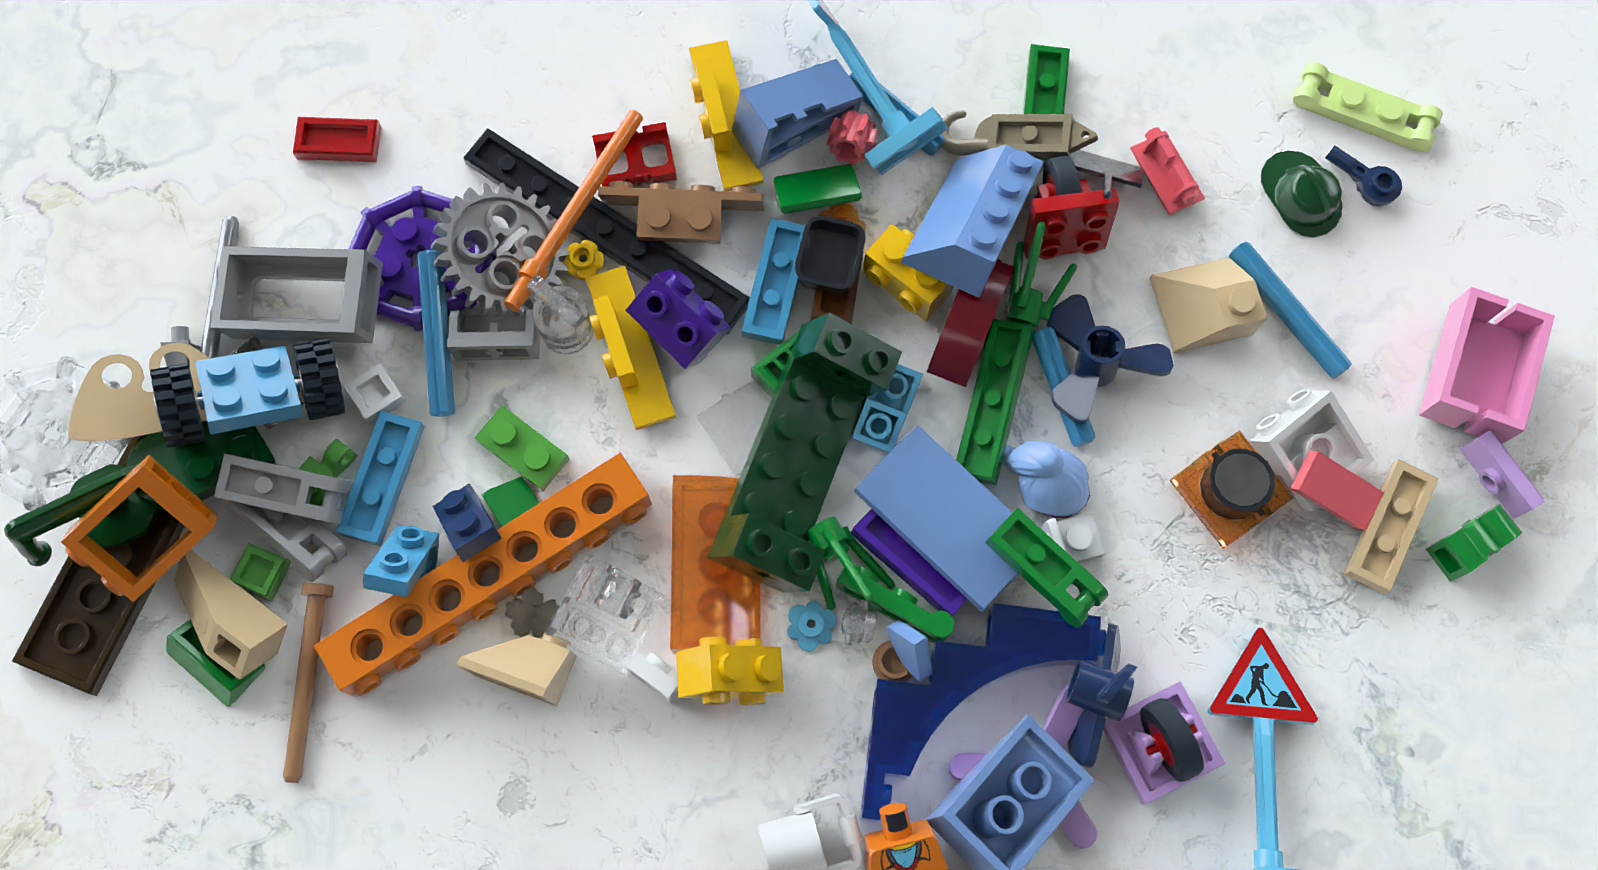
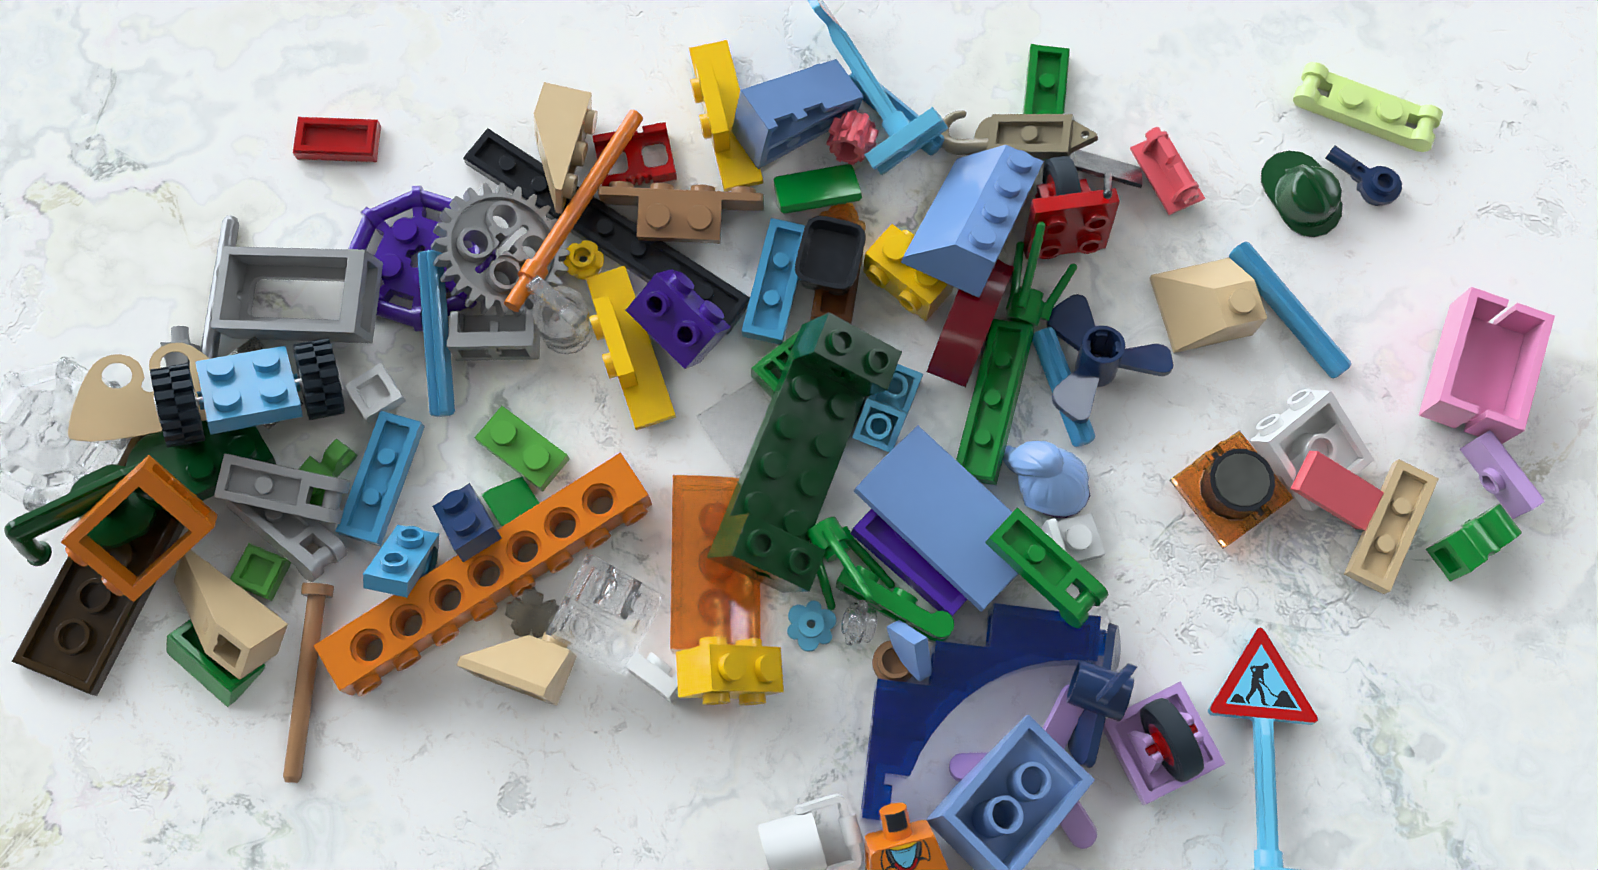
none -> tan slope [533,82,598,214]

